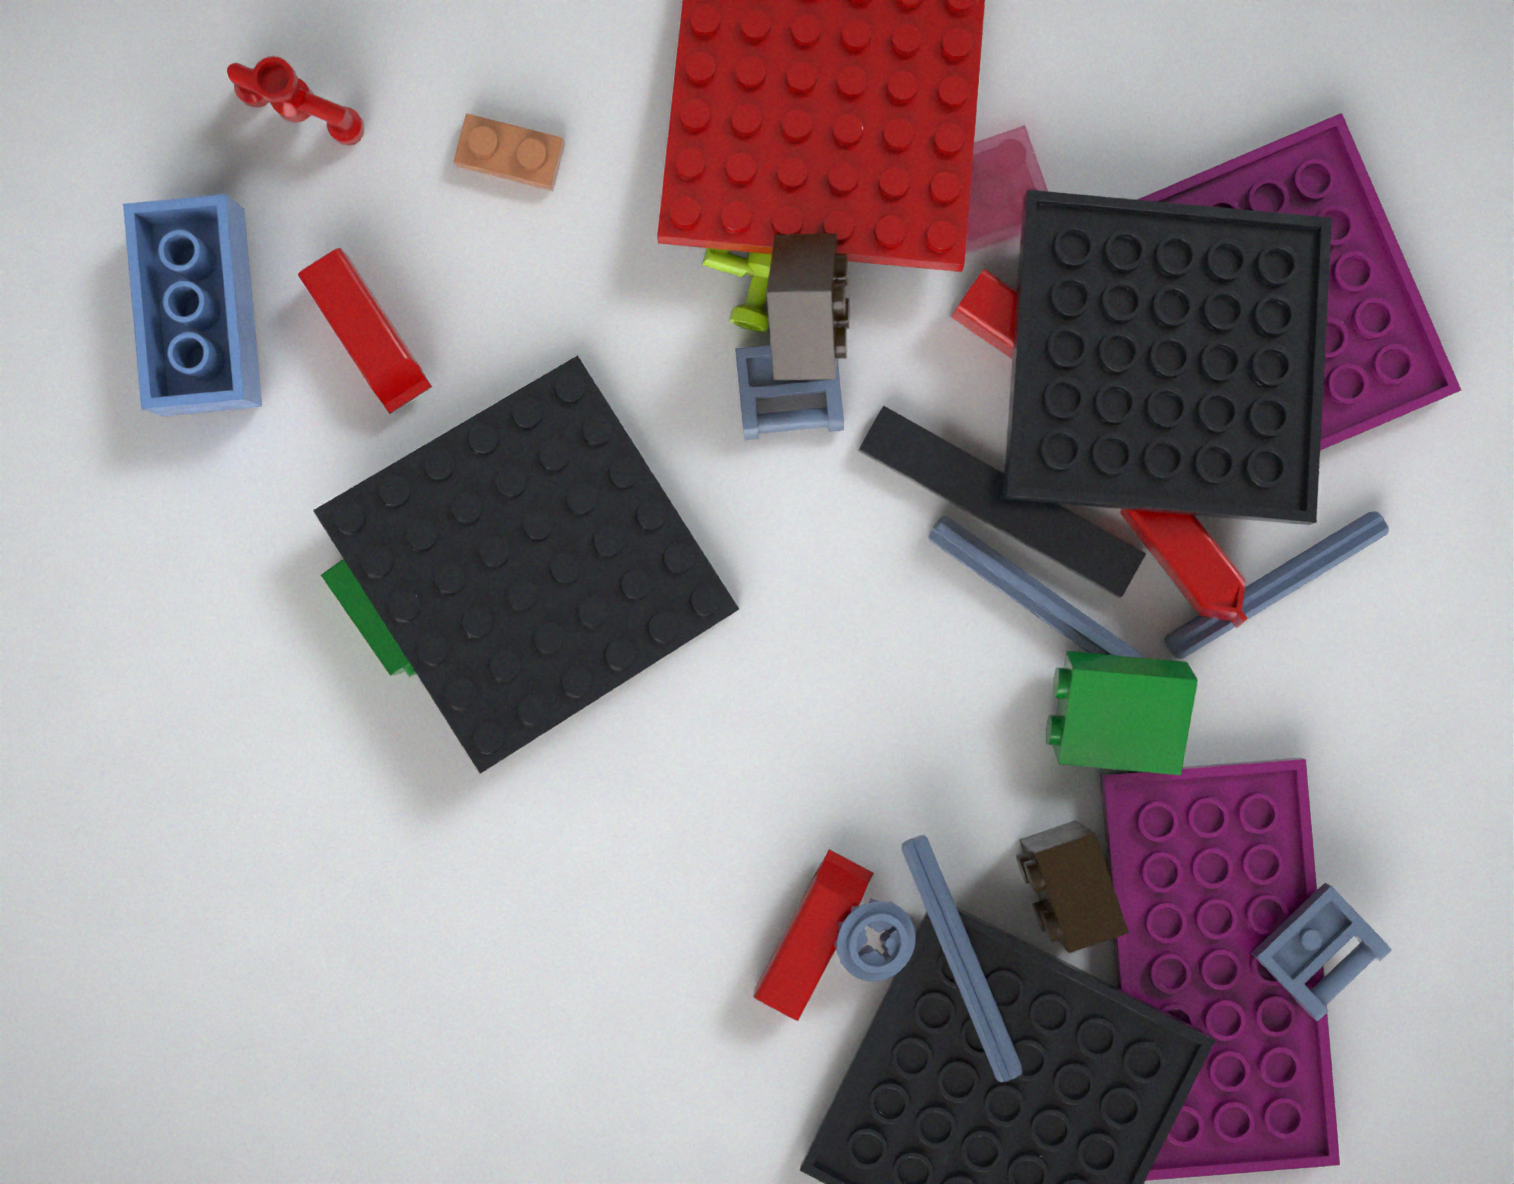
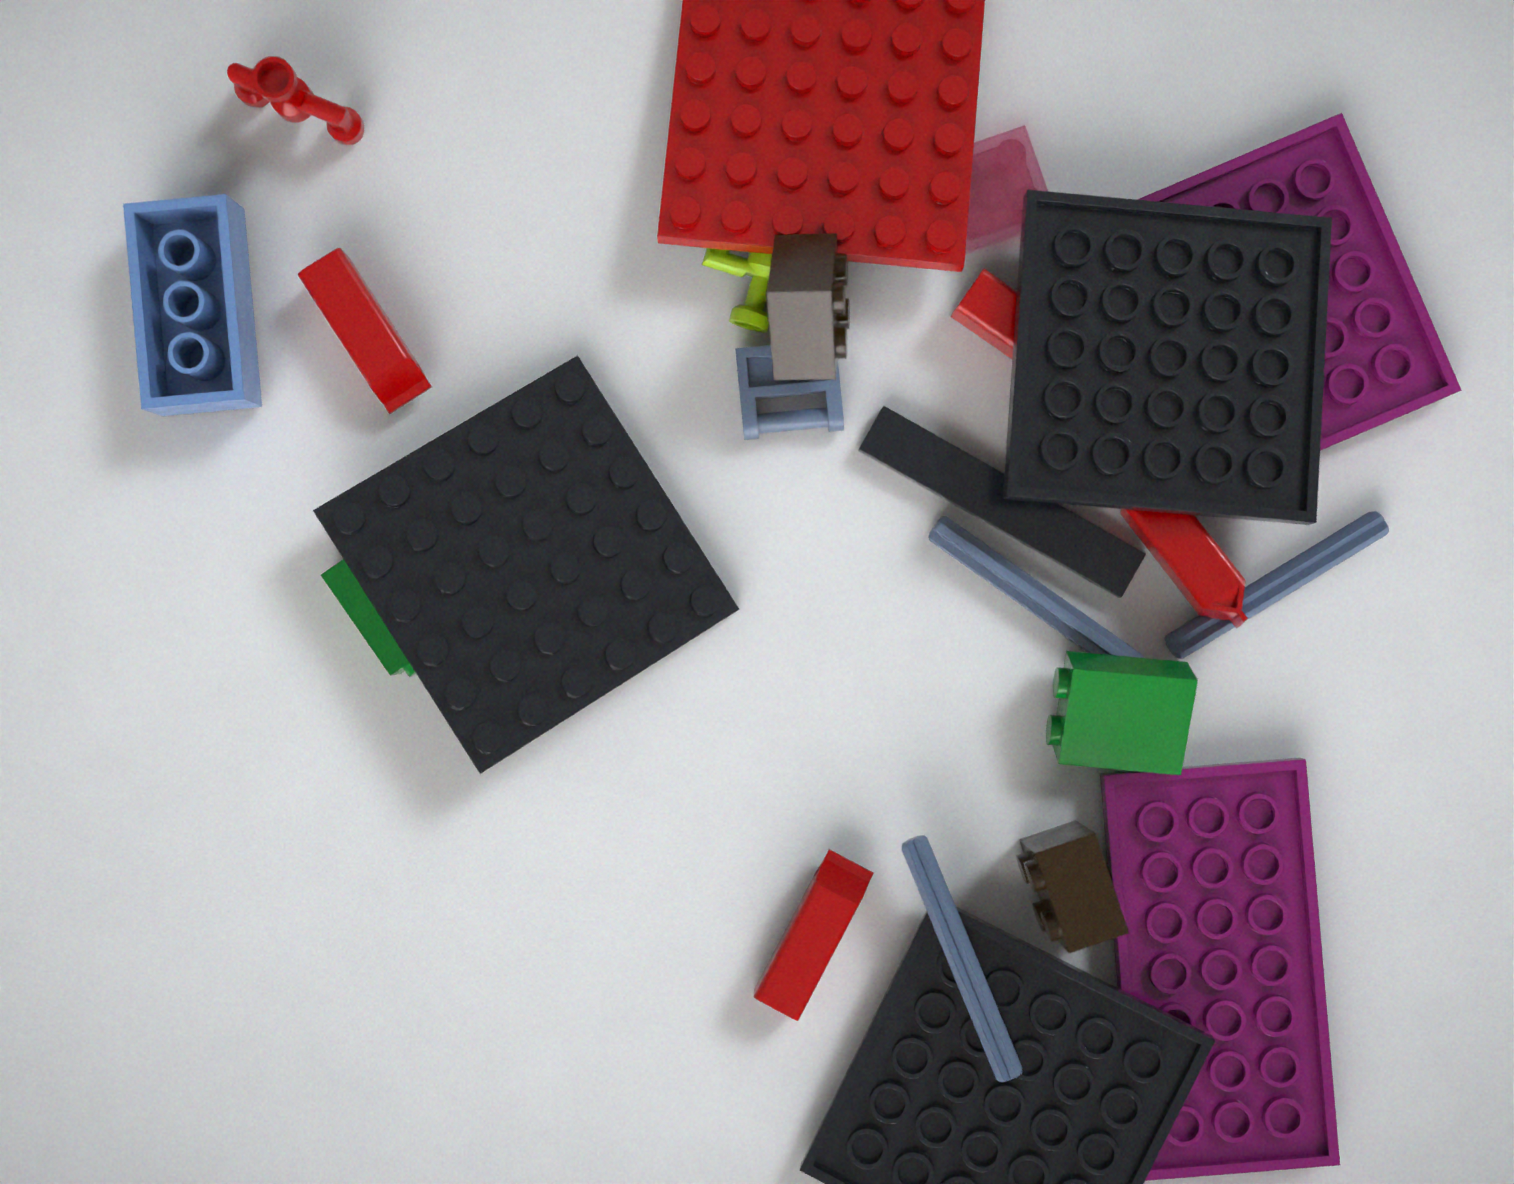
nougat plate [454,113,565,191] -> none
sand blue gear [834,898,916,982] -> none
sand blue plate [1251,883,1392,1022] -> none

